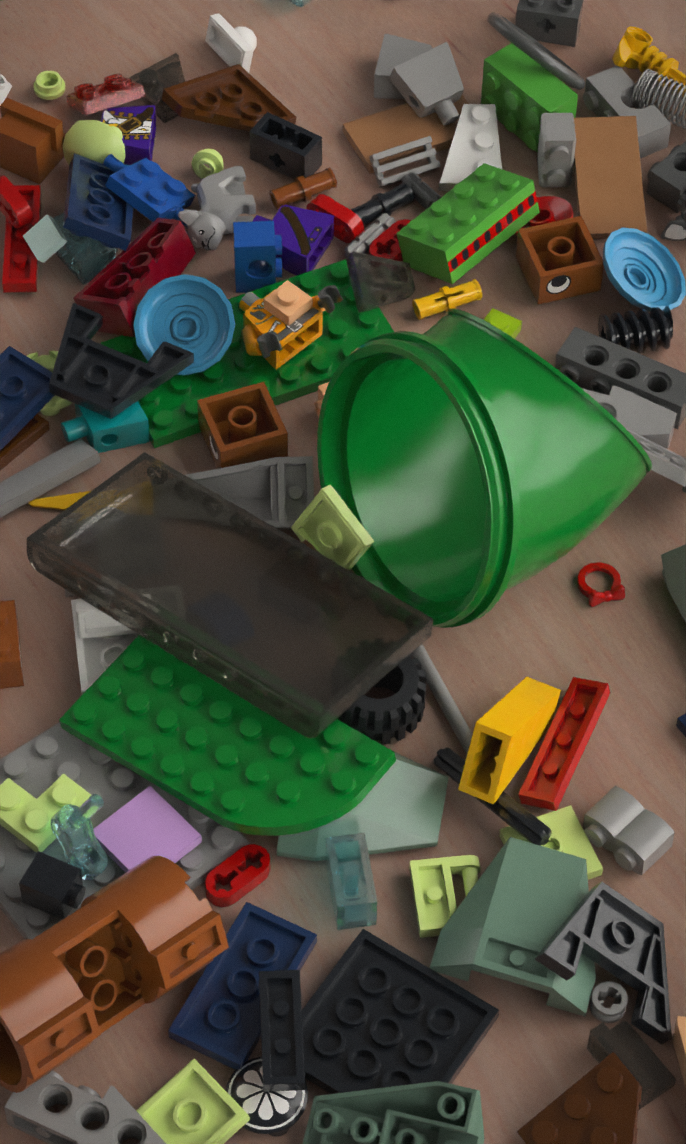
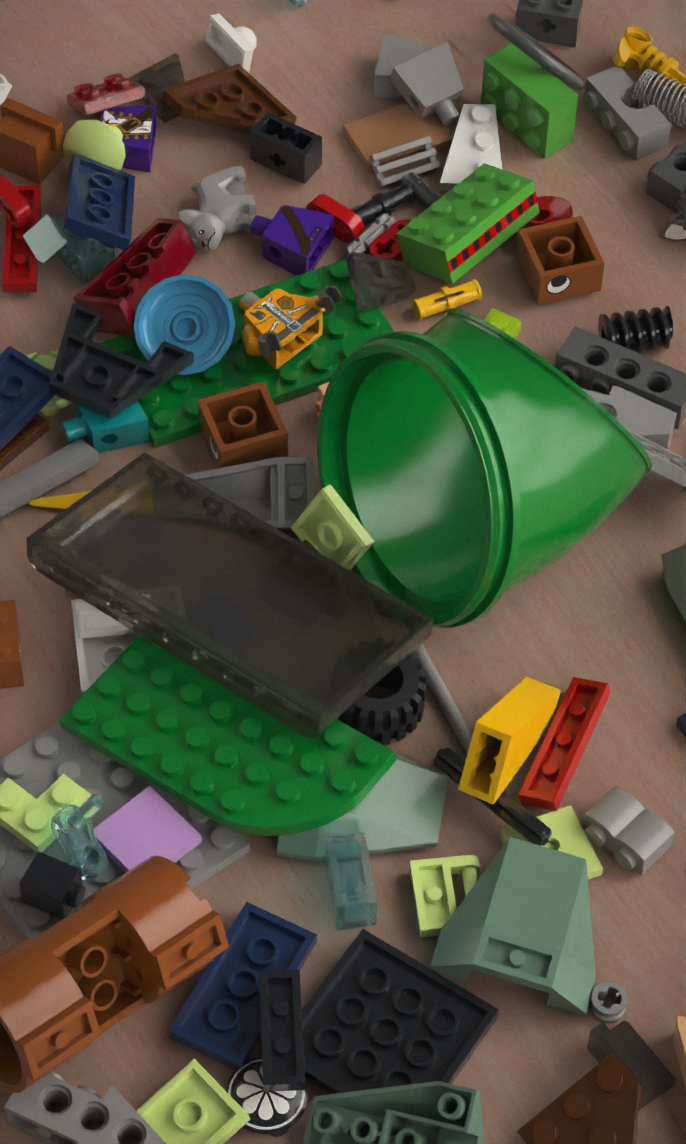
yellowish green plate [33,71,66,100] -> none
blue plate [103,154,196,229] -> none
yellowish green plate [191,148,224,179] -> none
red beam [205,844,271,907] -> none
blue brick [233,221,282,293] -> none
light nougat plate [264,280,313,326] -> none
dark orange pin [269,167,337,210] -> none
black wing [535,882,672,1045] -> none
light grey brick [537,113,576,187] -> none
medium nougat tile [574,116,647,239] -> none
red piece [577,562,625,607] -> none
dark azure hat [603,228,686,312] -> none

